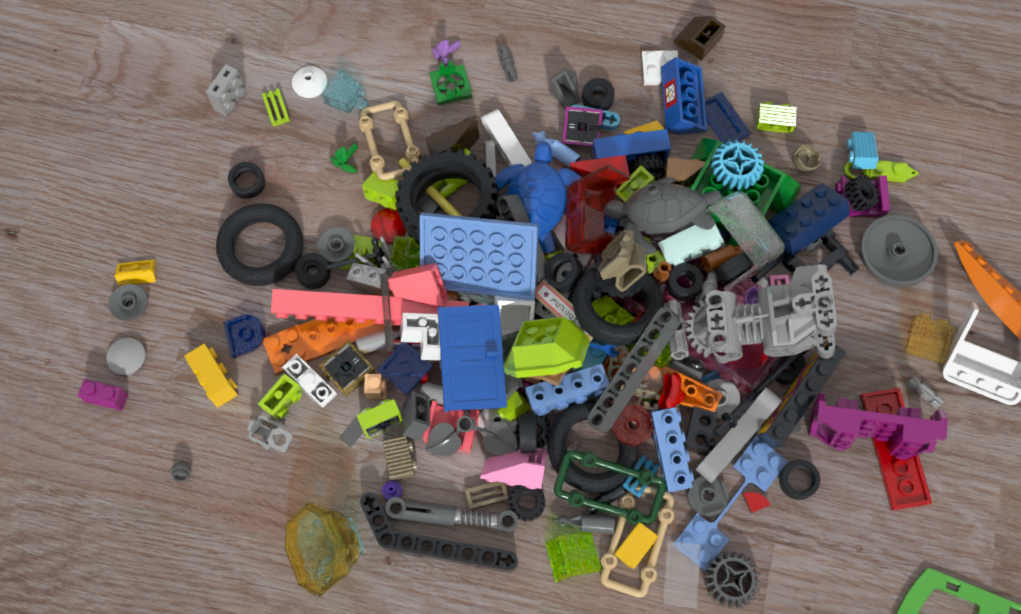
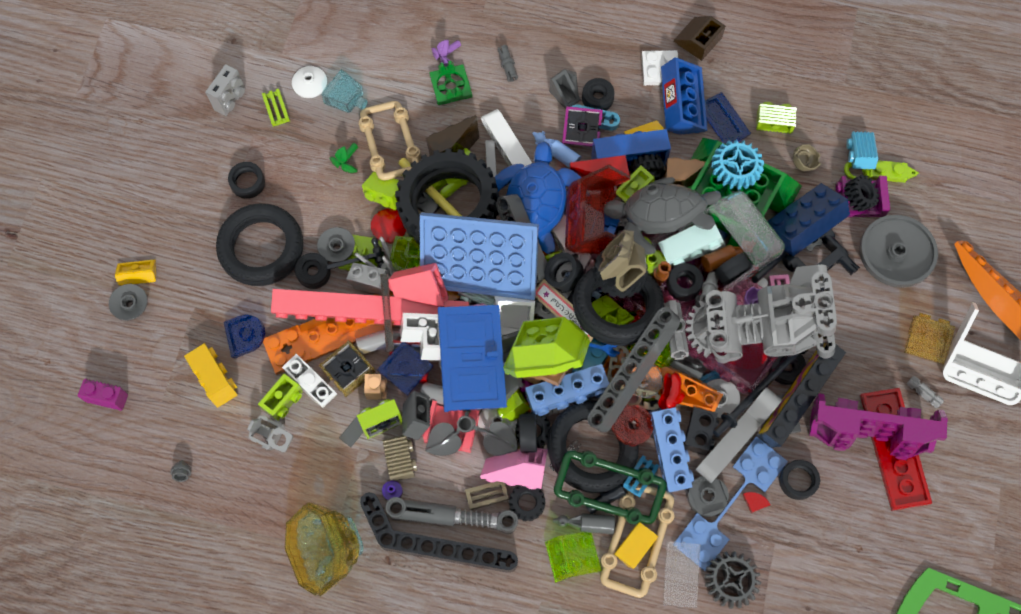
light grey dish [106,338,147,376] -> none

